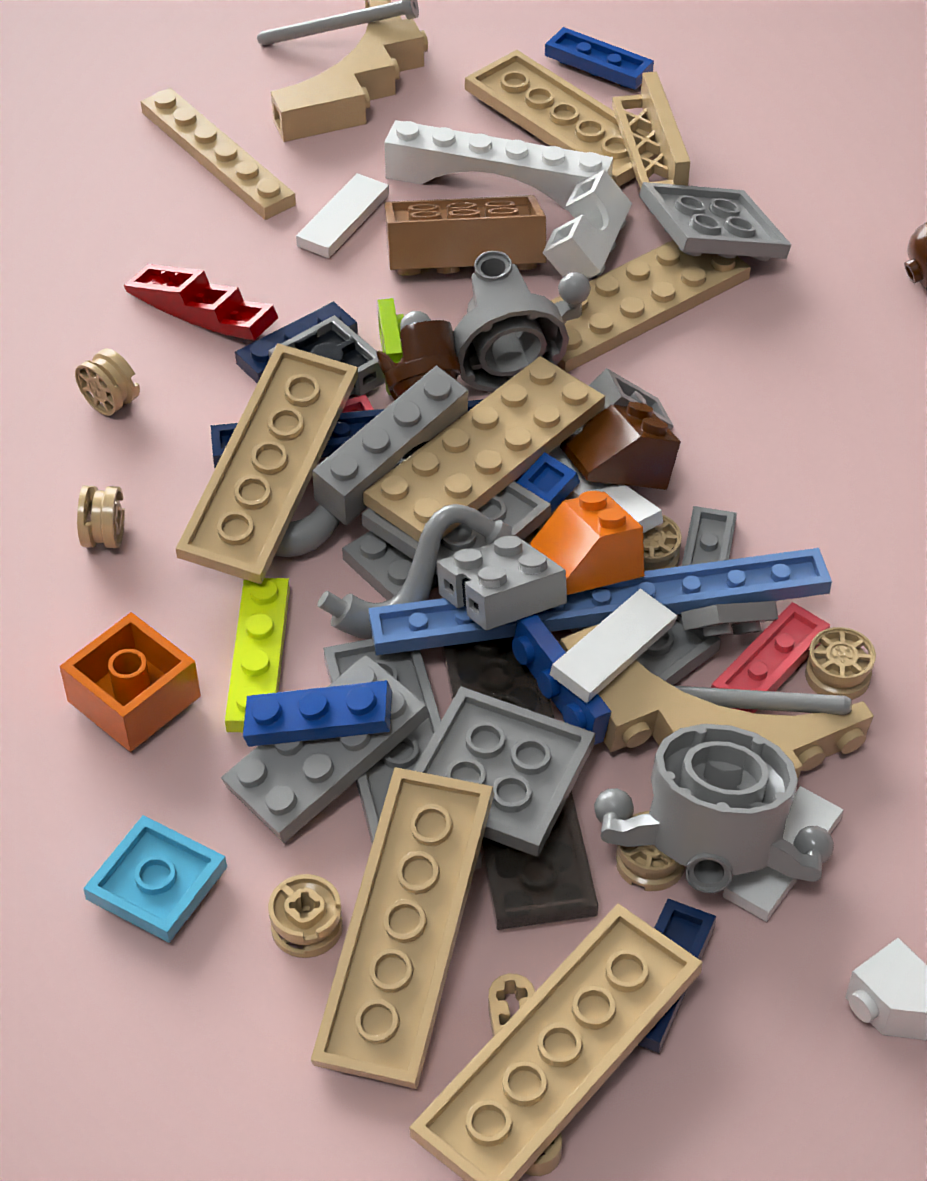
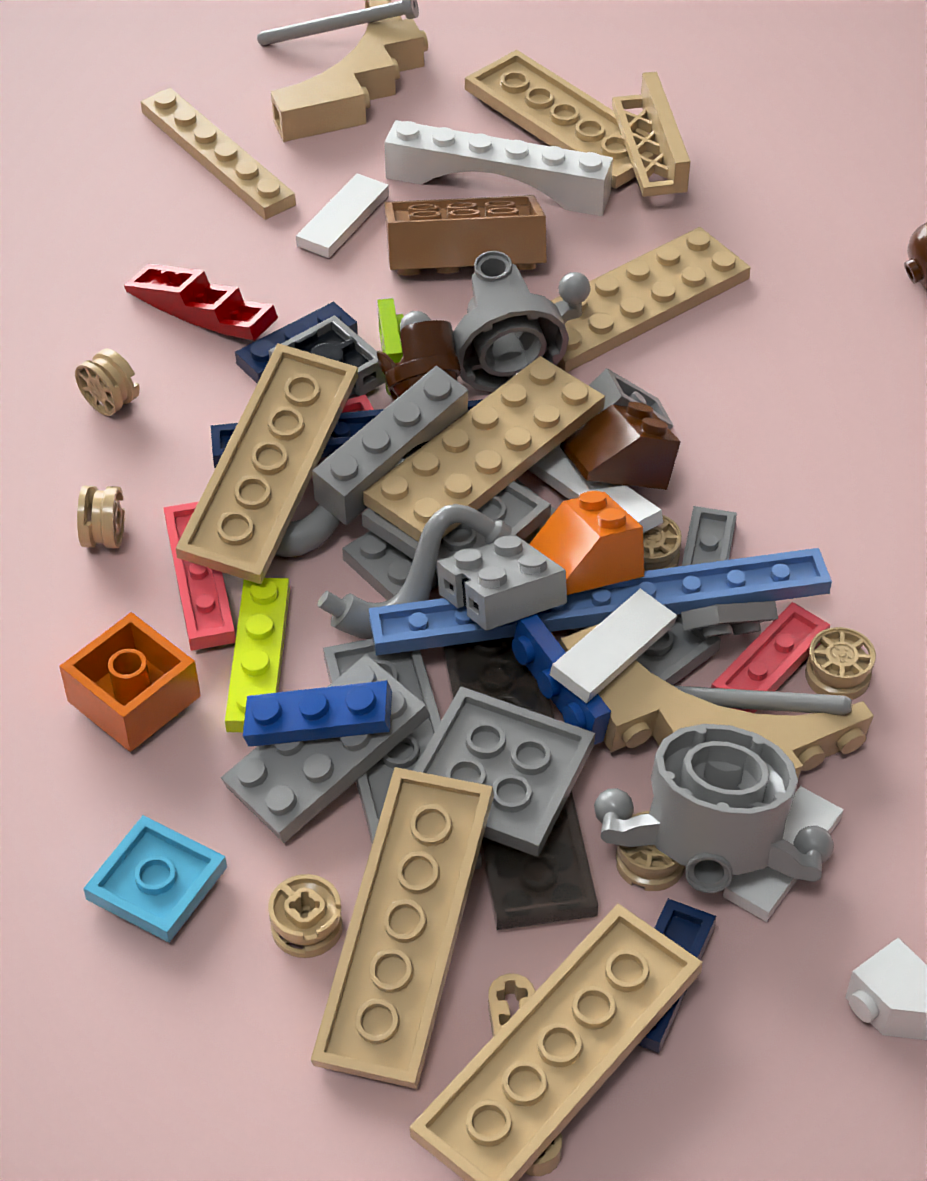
blue plate [516,452,580,513] -> none
white arch [543,169,632,281] -> none
blue plate [545,27,654,90] -> none
light grey plate [639,182,791,261] -> none
none -> coral plate [163,501,236,651]

